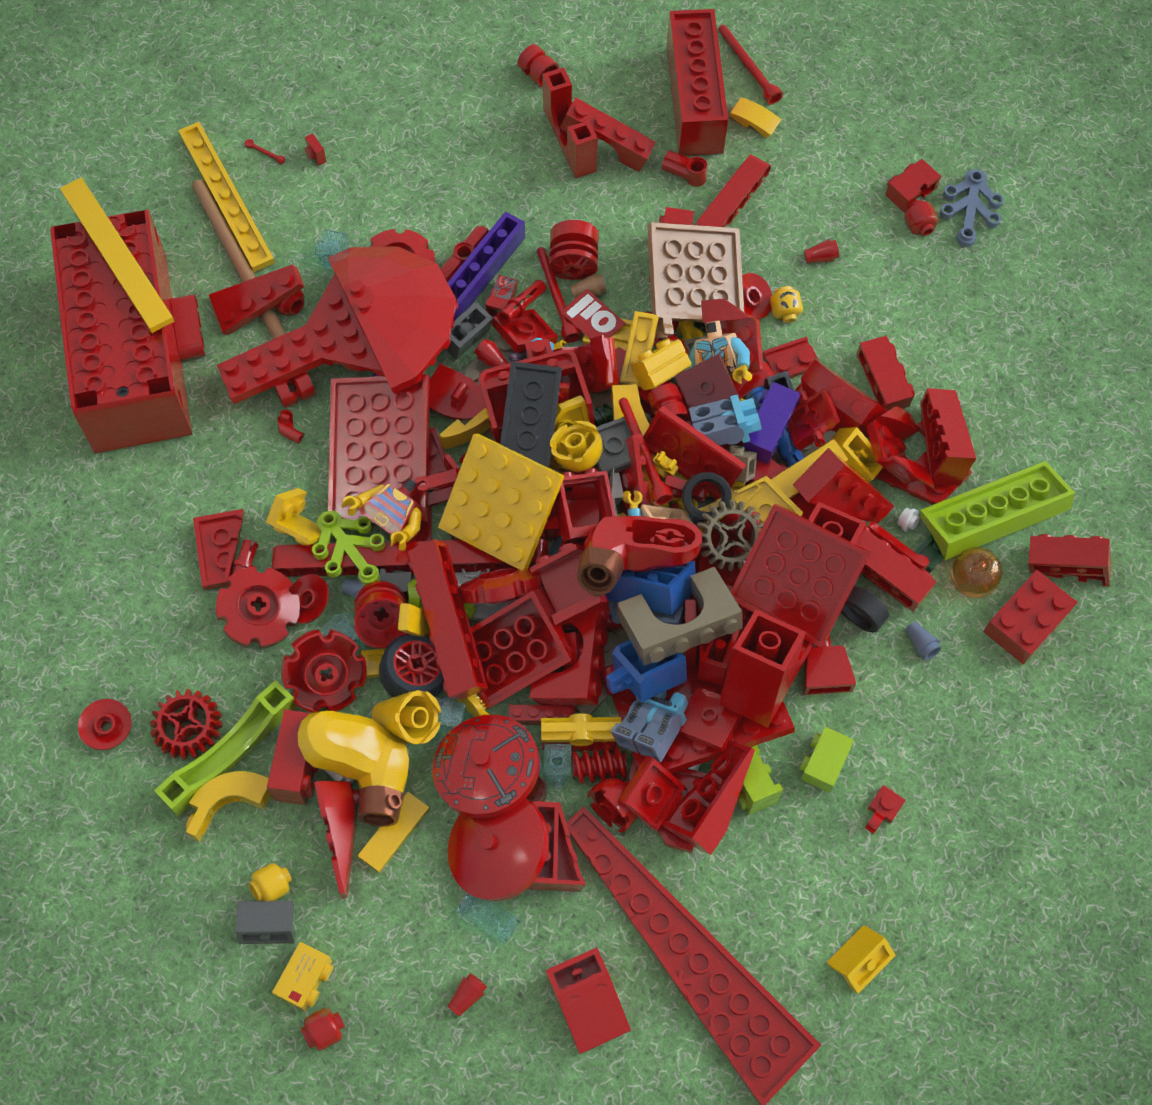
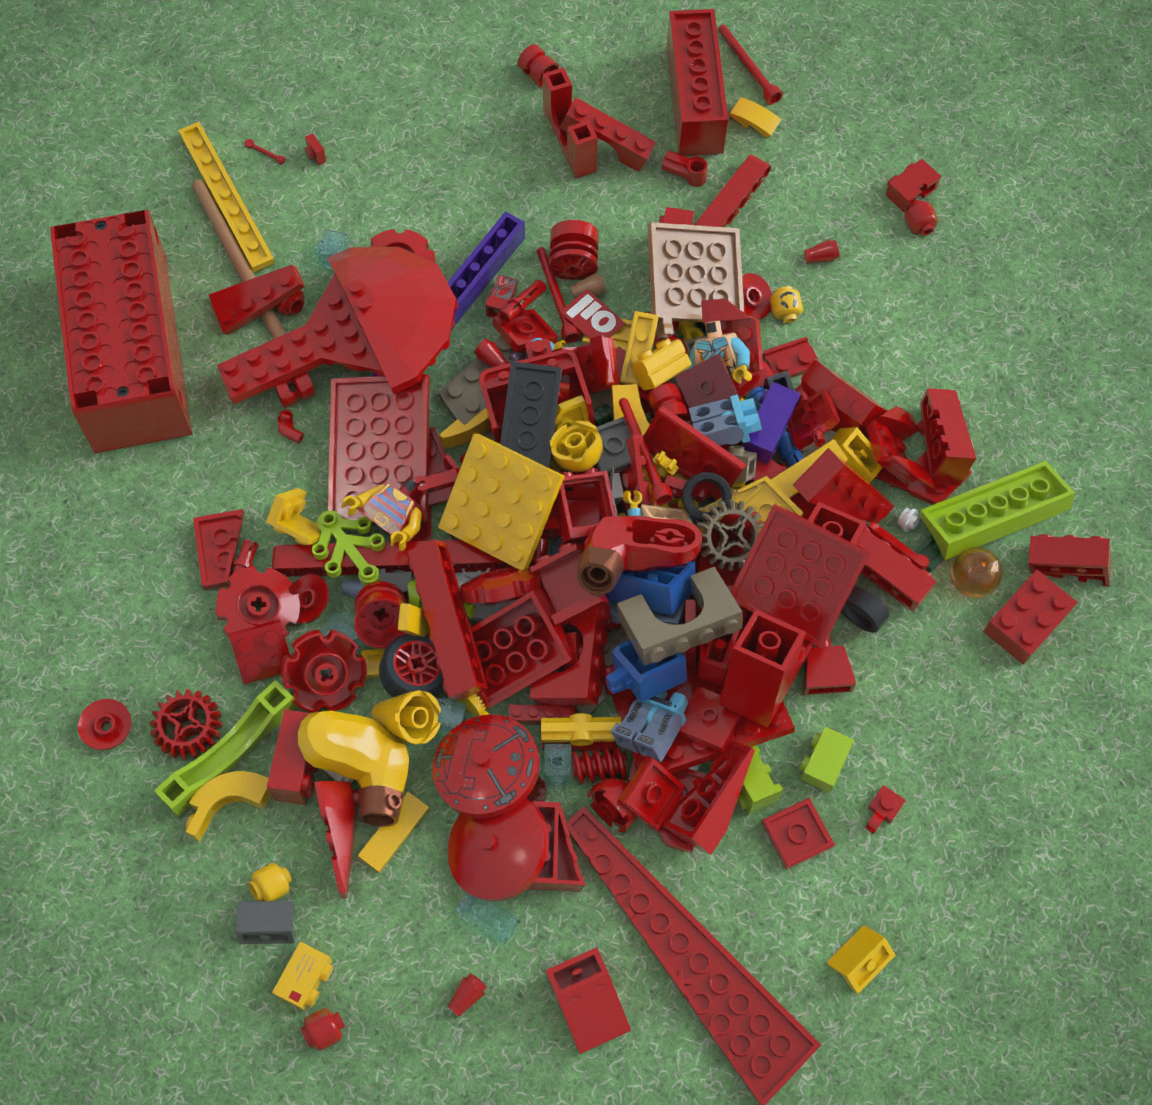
yellow tile [60,177,174,333] -> none
red beam [171,294,206,360] -> none
red shield [429,363,486,420] -> none
red piece [440,225,489,283] -> none
dark grey brick [446,302,493,360] -> none
red brick [856,335,915,410] -> none
sand blue cone [905,621,942,660] -> none
sand blue plant [940,169,1004,247] -> none
none -> red plate [229,619,291,684]
none -> red plate [761,798,835,870]

